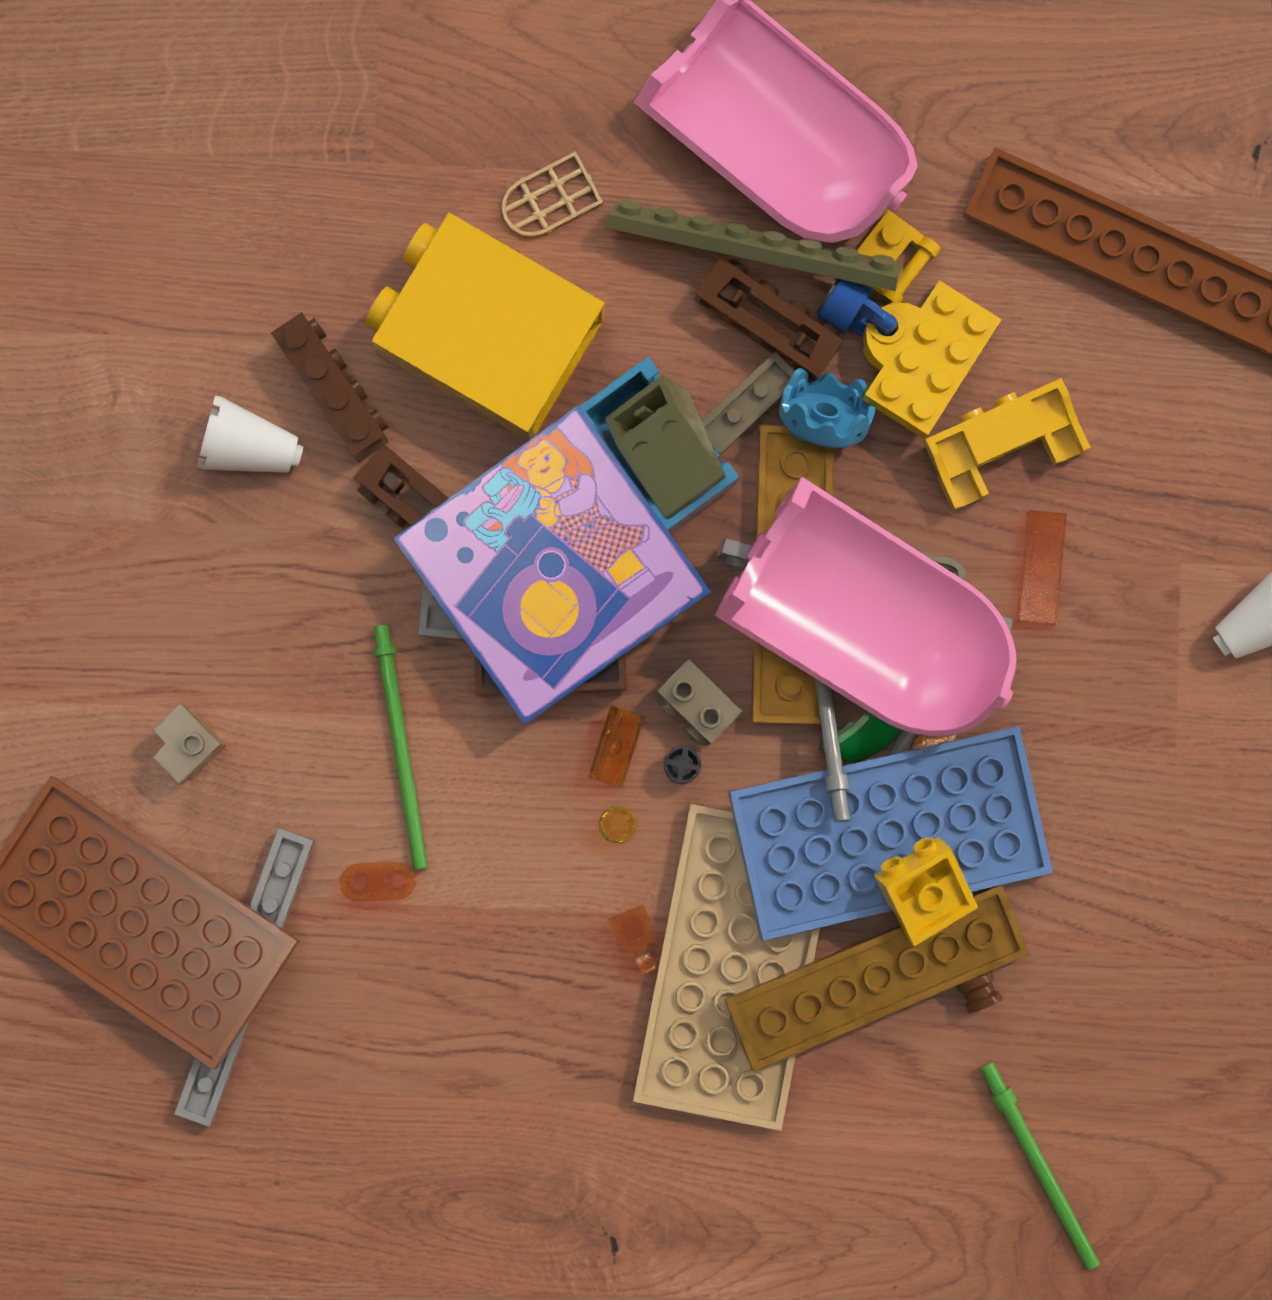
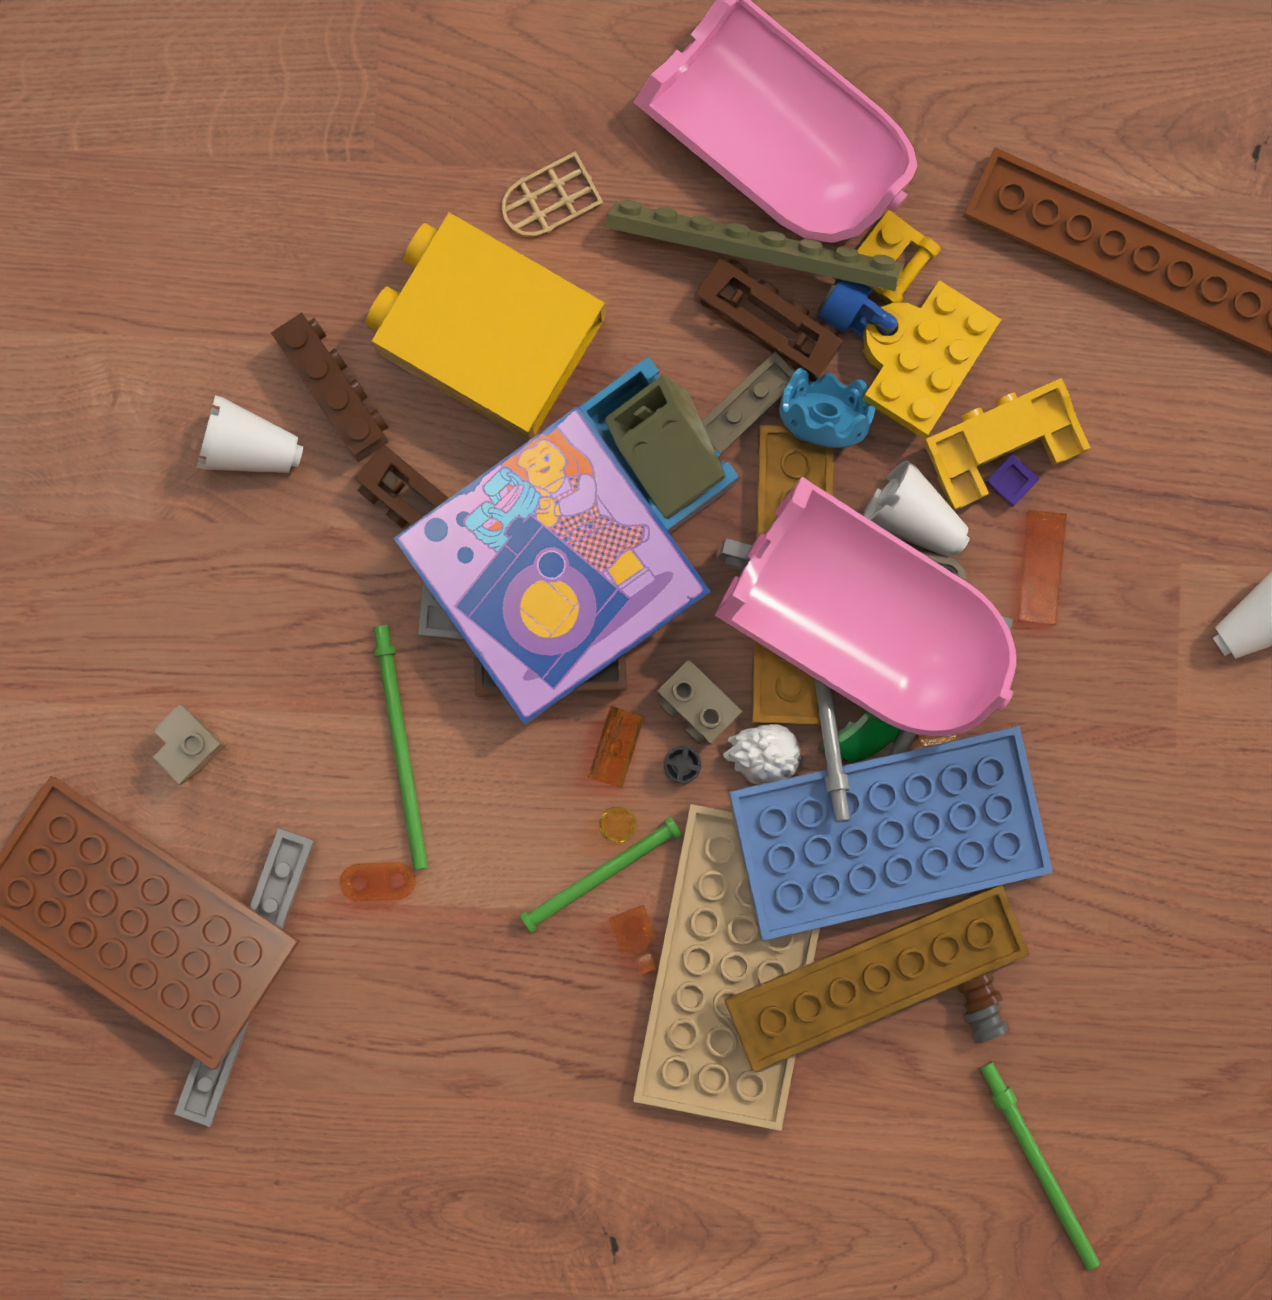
yellow plate [874,837,978,946] -> none
none -> bright green bar [519,816,682,933]
none -> white hair [723,723,802,785]
none -> white cone [863,460,970,557]
none -> dark grey wheel [963,1003,1010,1044]
none -> dark purple plate [985,454,1039,507]

